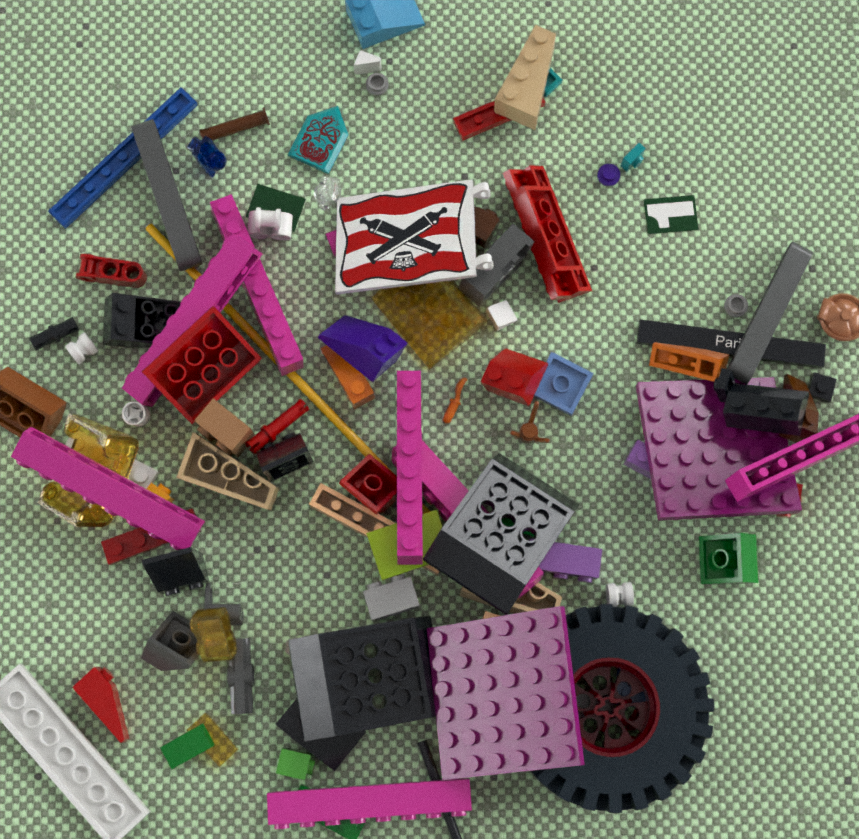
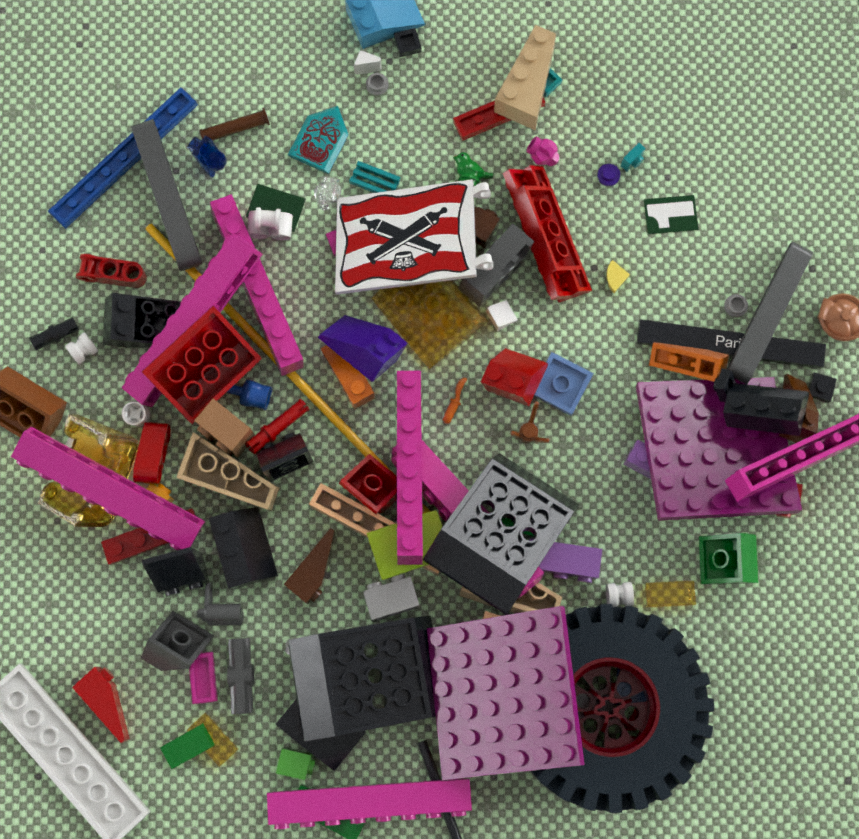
clear yellow brick [190,607,237,662] -> none
none -> red beam [133,422,171,485]
none -> dark pink tile [189,652,218,704]
none -> black slope [209,507,278,590]
none -> blue piece [227,380,272,410]
none -> reddish brown slope [283,528,336,604]
none -> teal tile [349,161,401,193]
none -> black plate [394,28,422,57]
none -> green animal [453,152,493,187]
none -> dark pink rock [526,136,559,166]
none -> light yellow tile [606,260,630,293]
none -> clear yellow tile [645,581,696,608]

